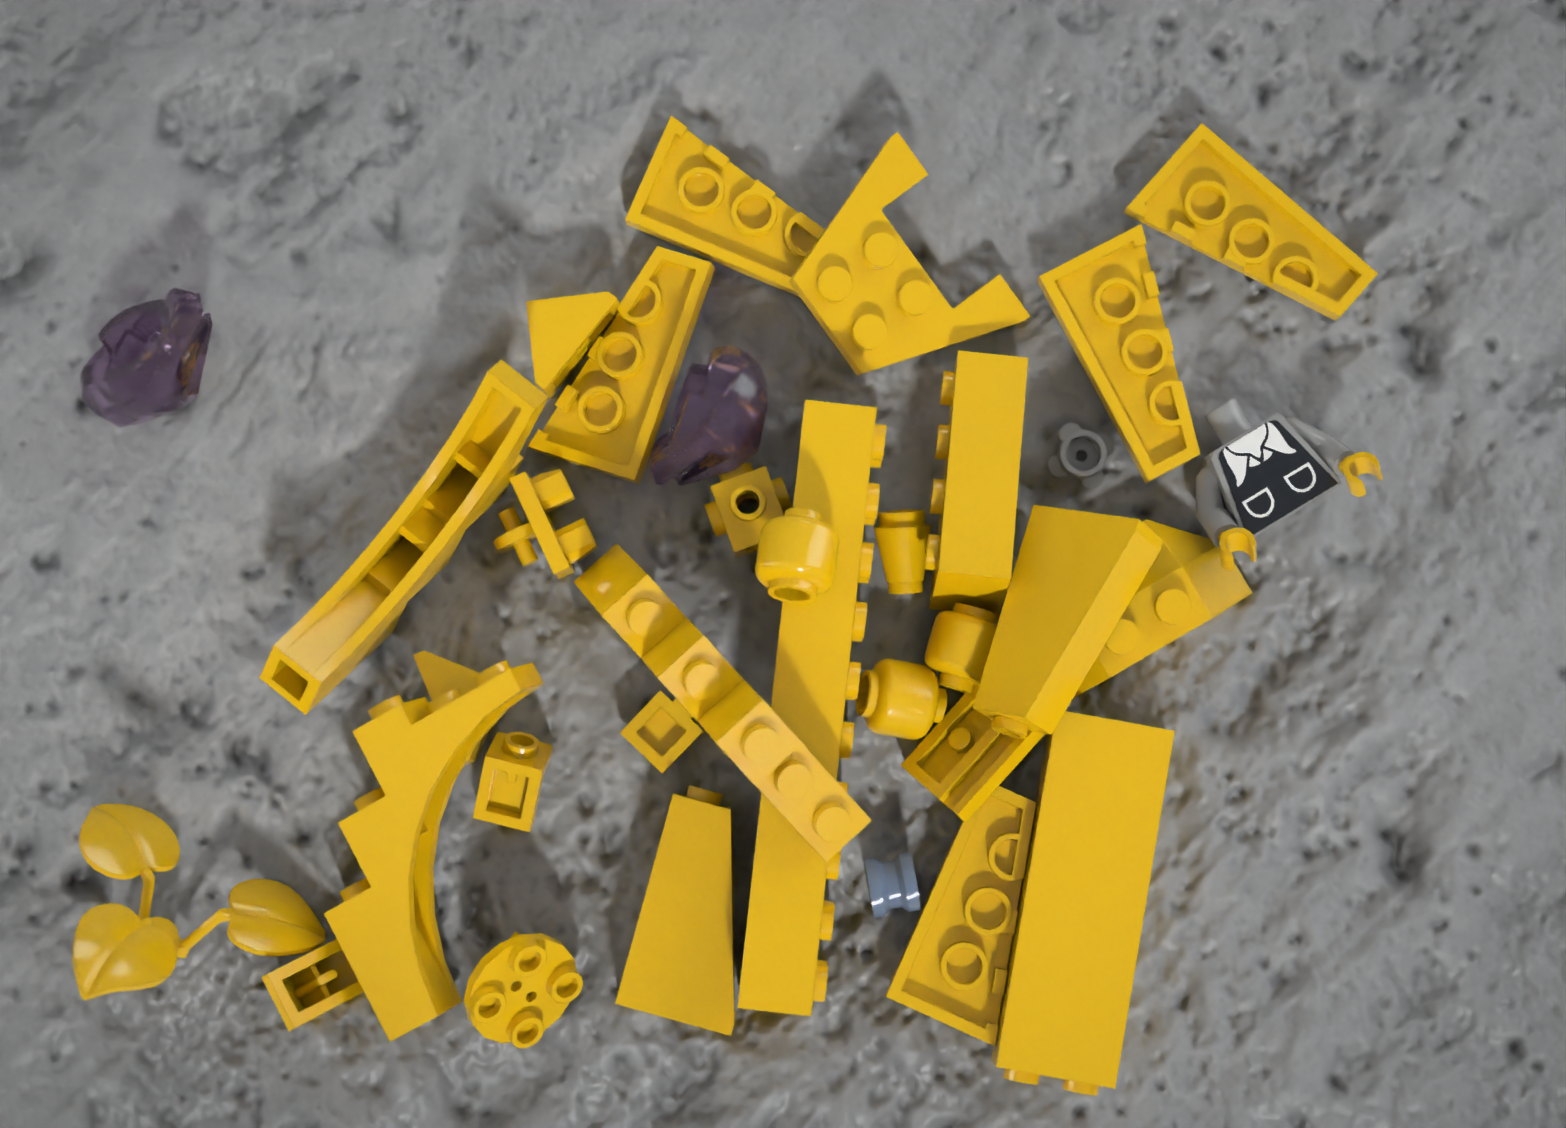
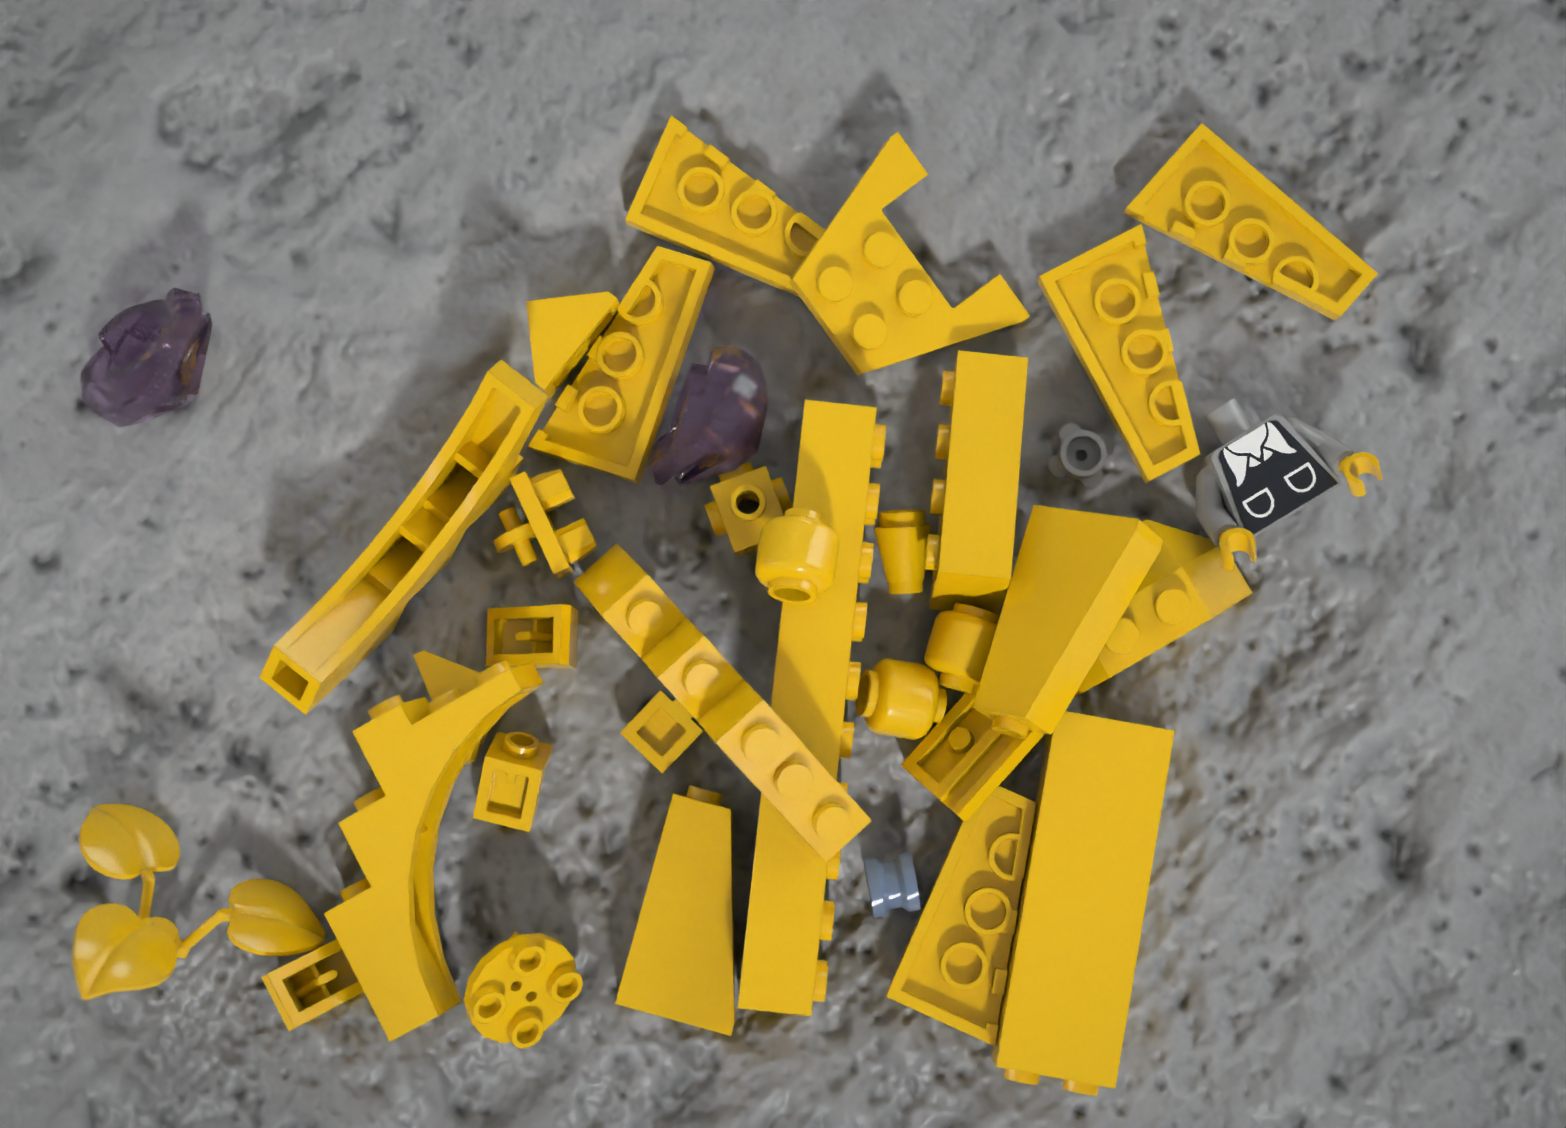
none -> yellow slope [485,604,579,669]

